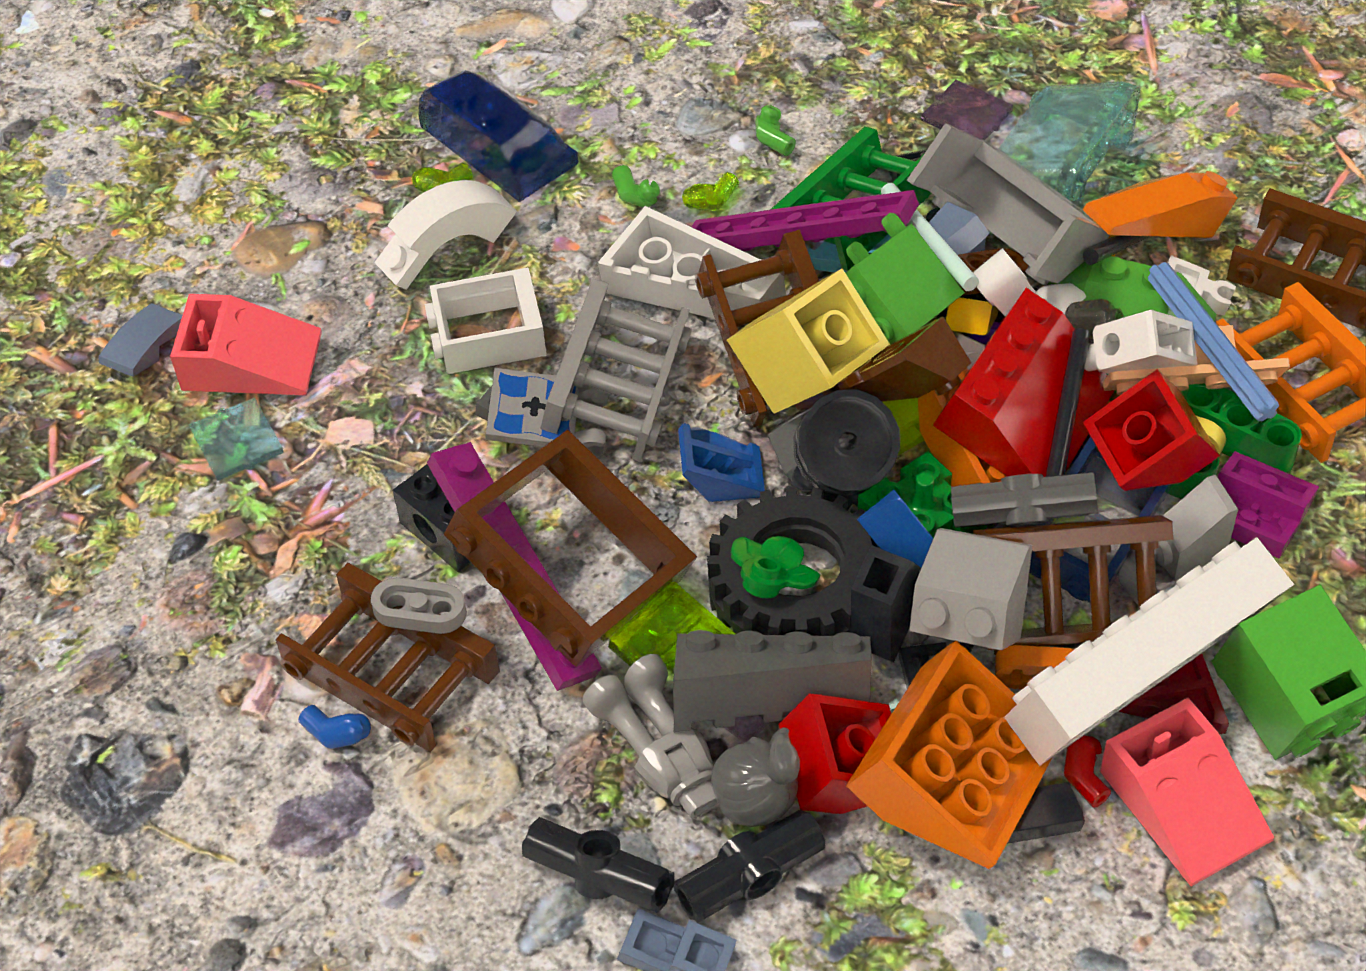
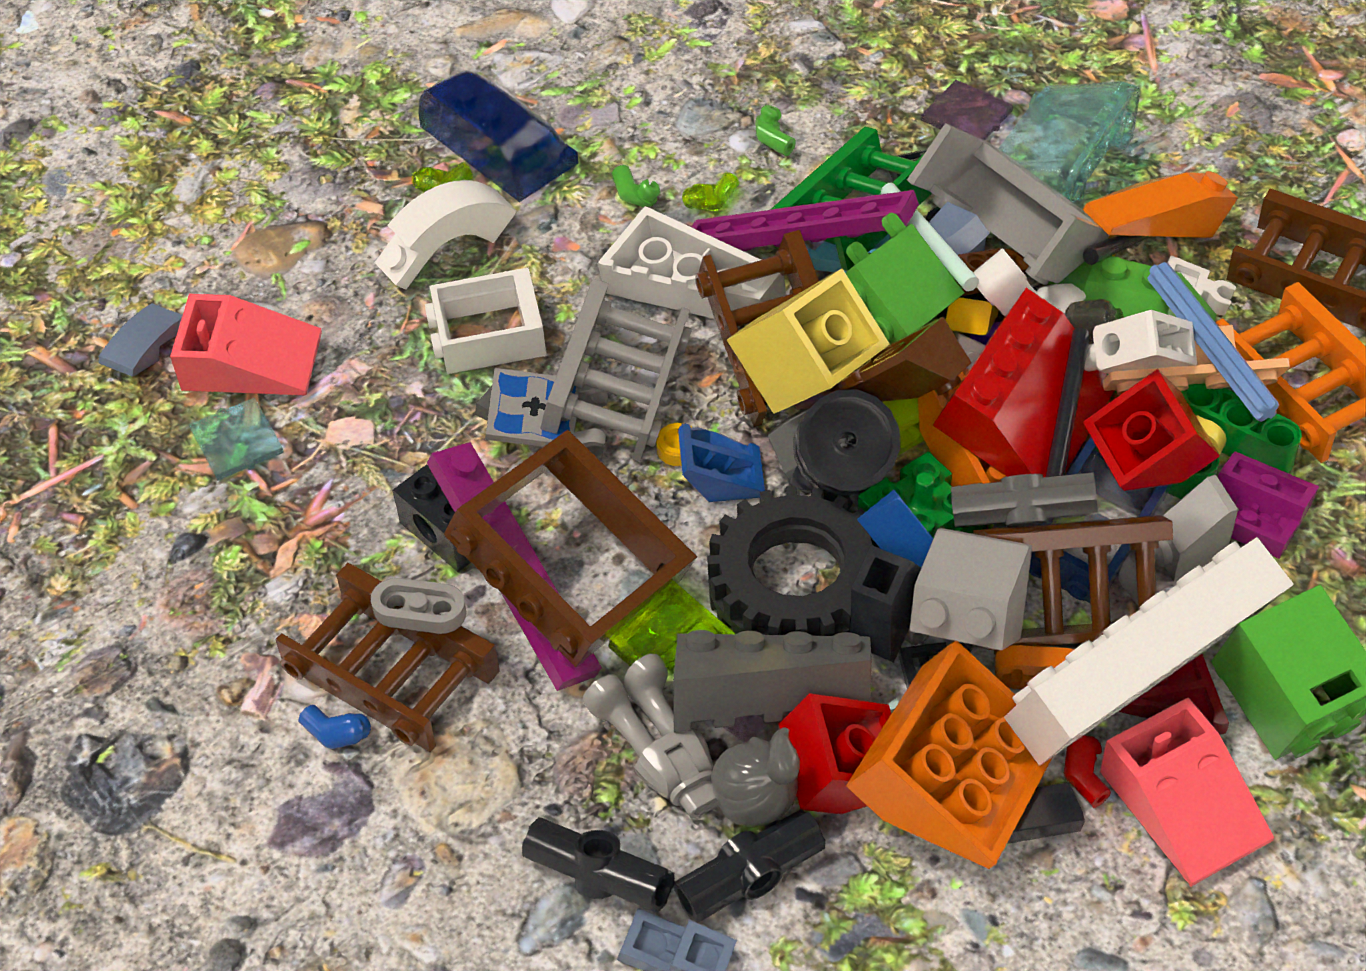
green plate [731,536,821,598] -> none
none -> yellow tile [656,423,692,466]

